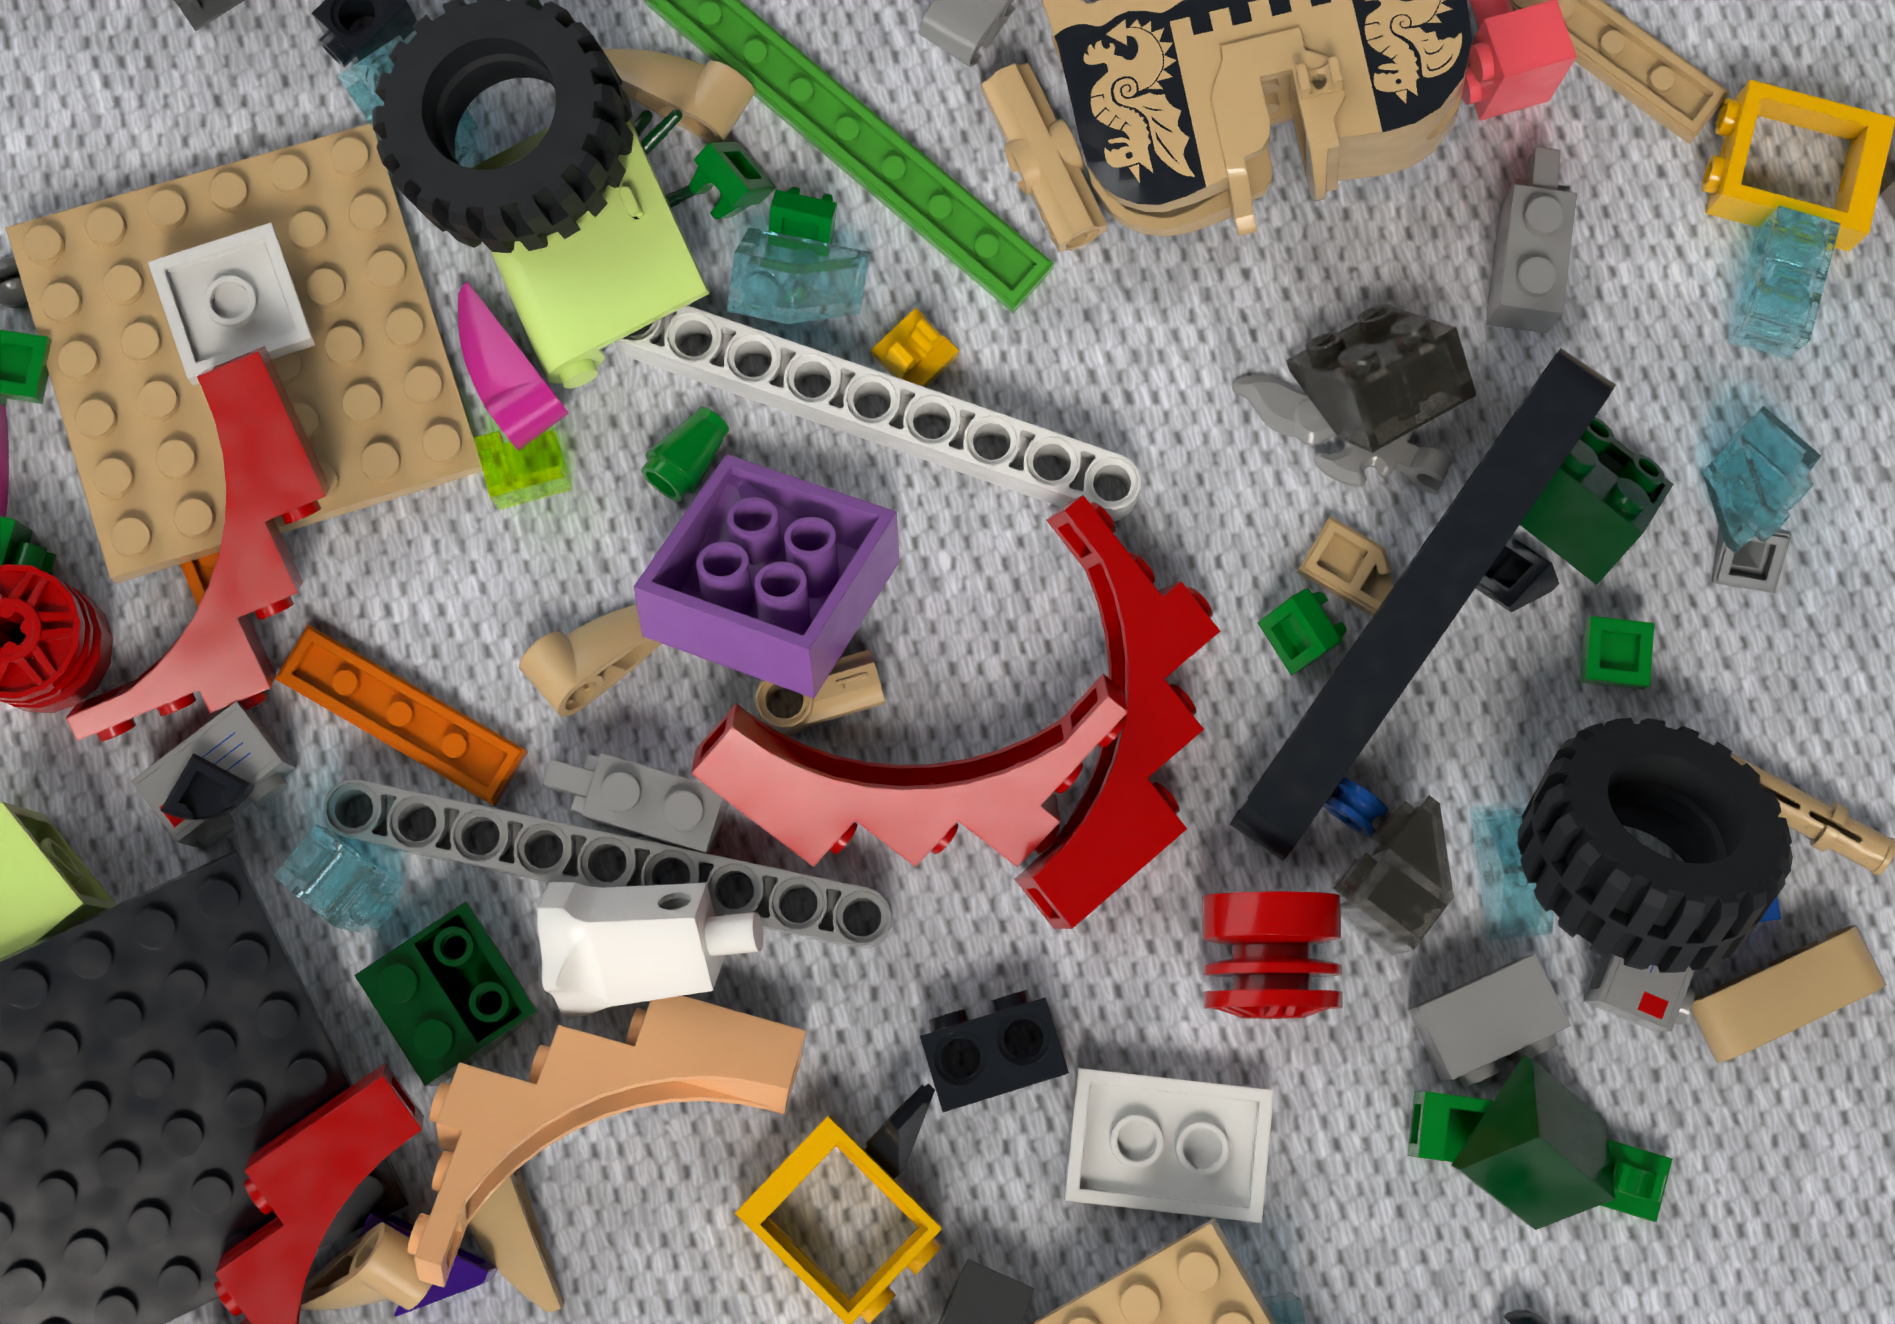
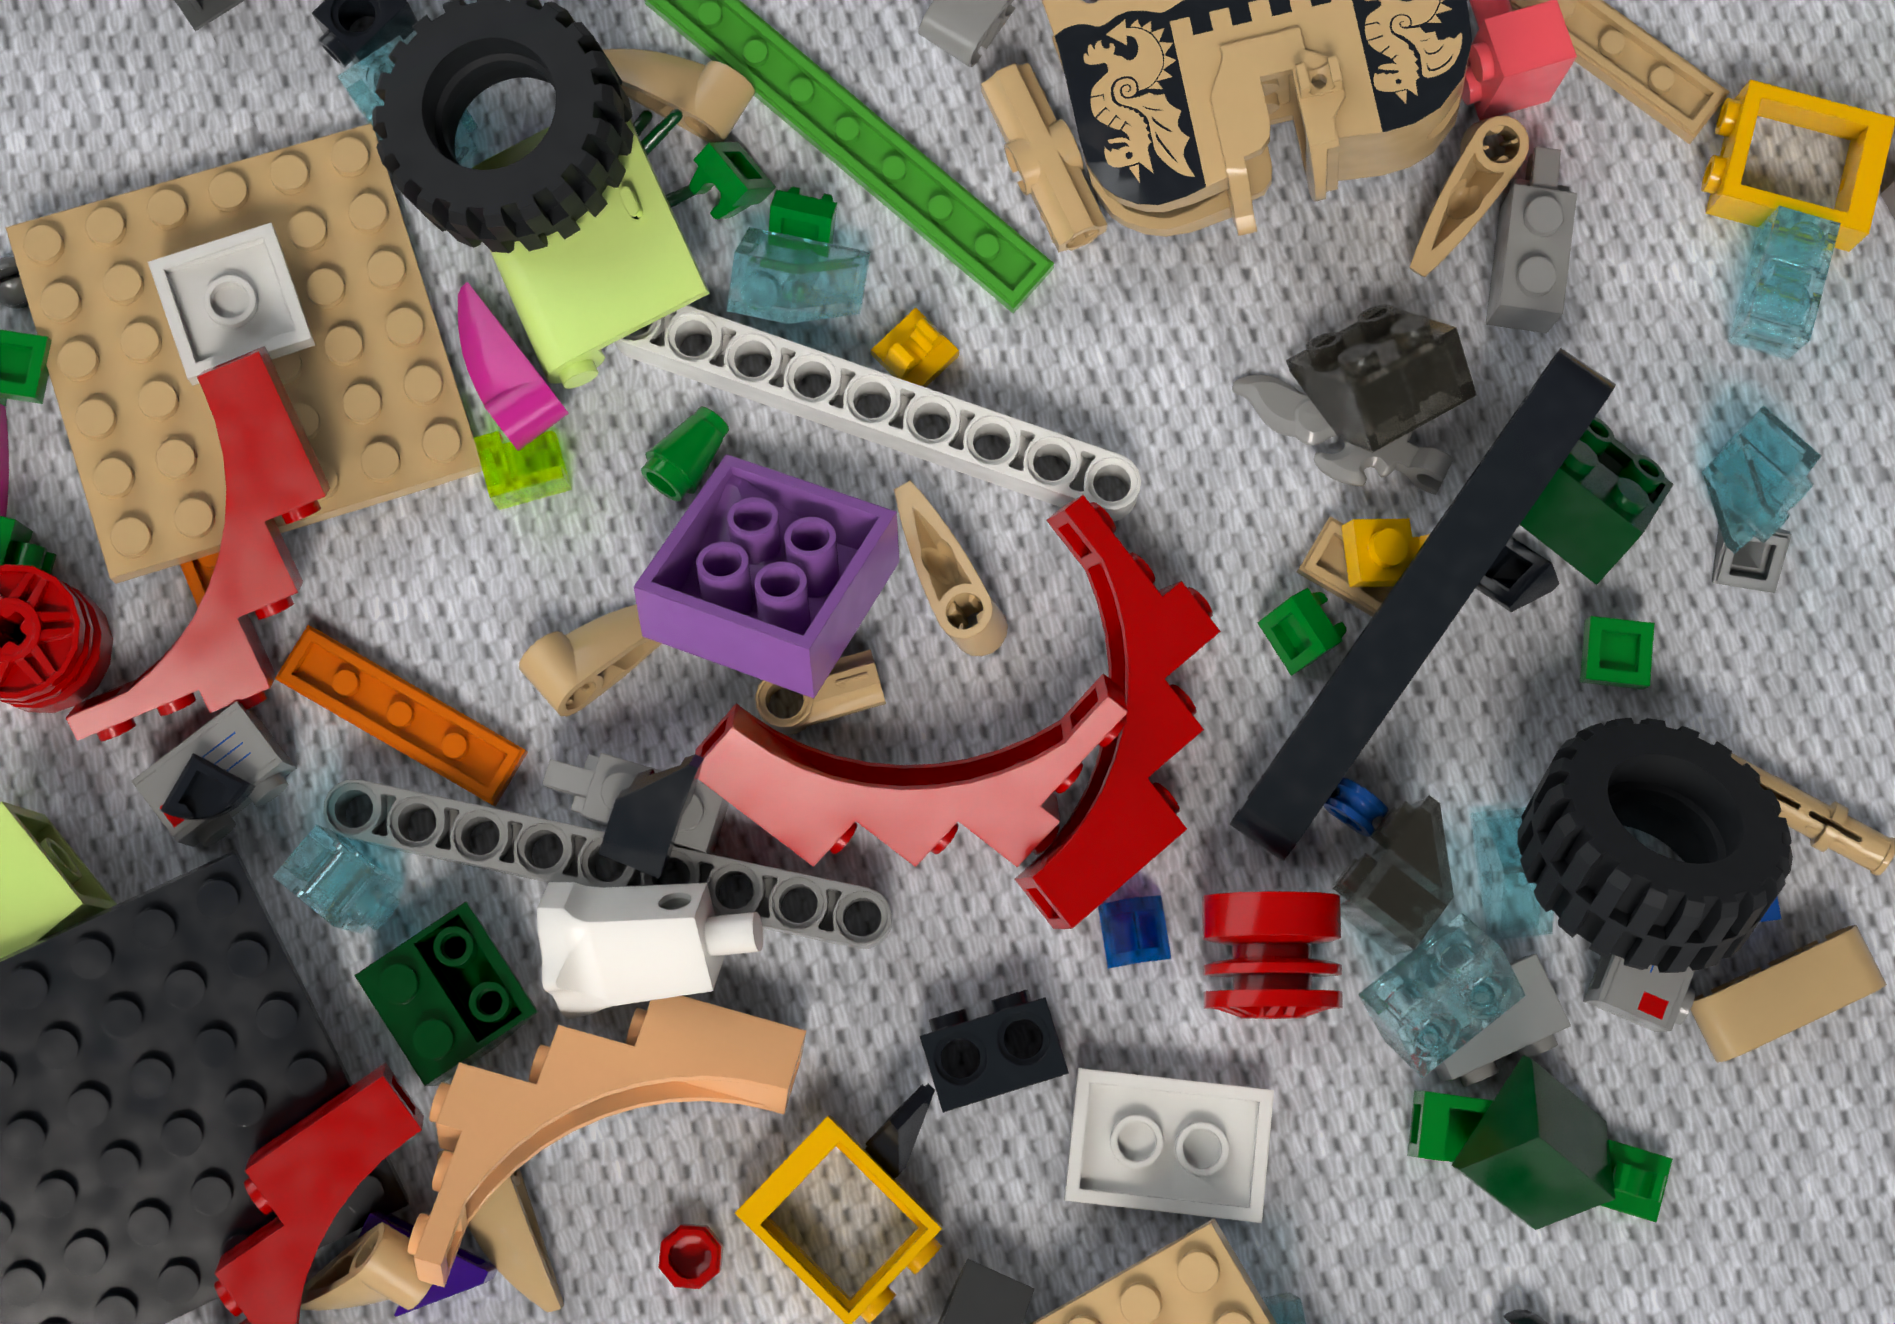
none -> black slope [599,754,704,878]
none -> red tile [658,1224,724,1289]
none -> tan piece [894,480,1008,656]
none -> clear blue slope [1098,895,1171,969]
none -> yellow plate [1341,518,1430,587]
none -> clear light blue brick [1358,912,1526,1078]
none -> tan piece [1410,116,1529,277]

